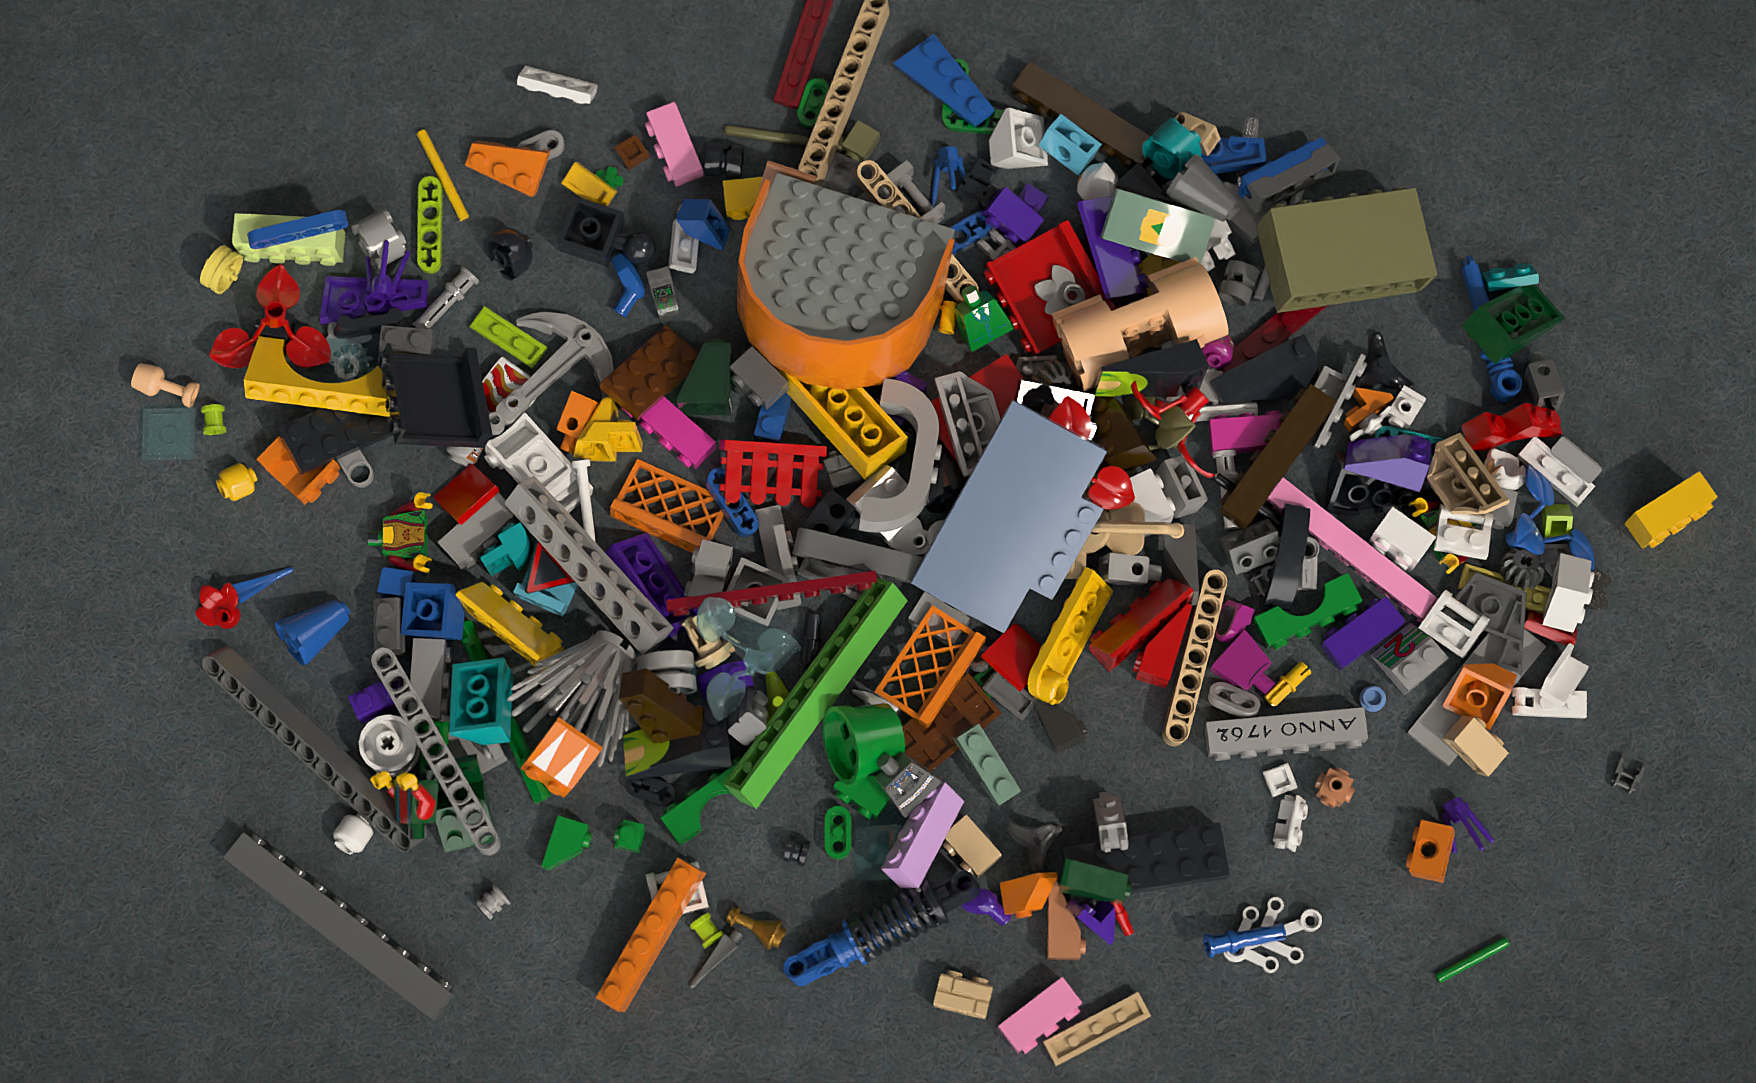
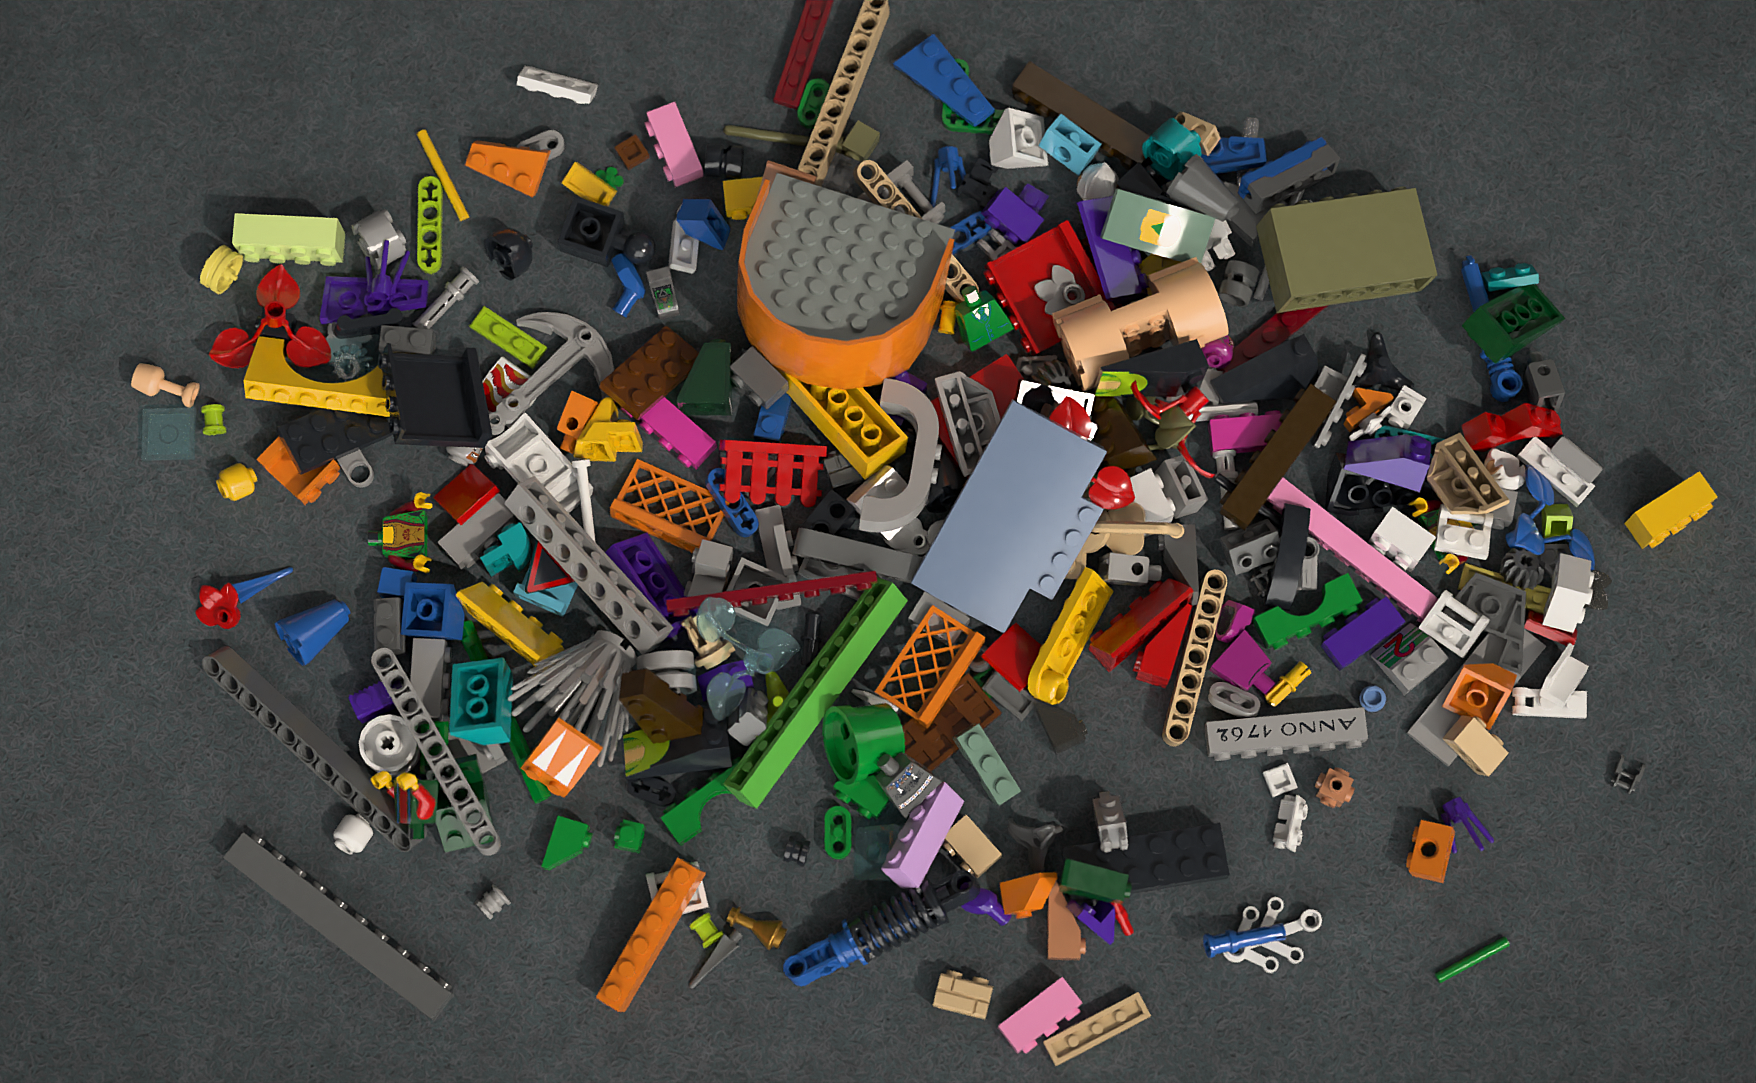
blue beam [247,210,348,249] -> none

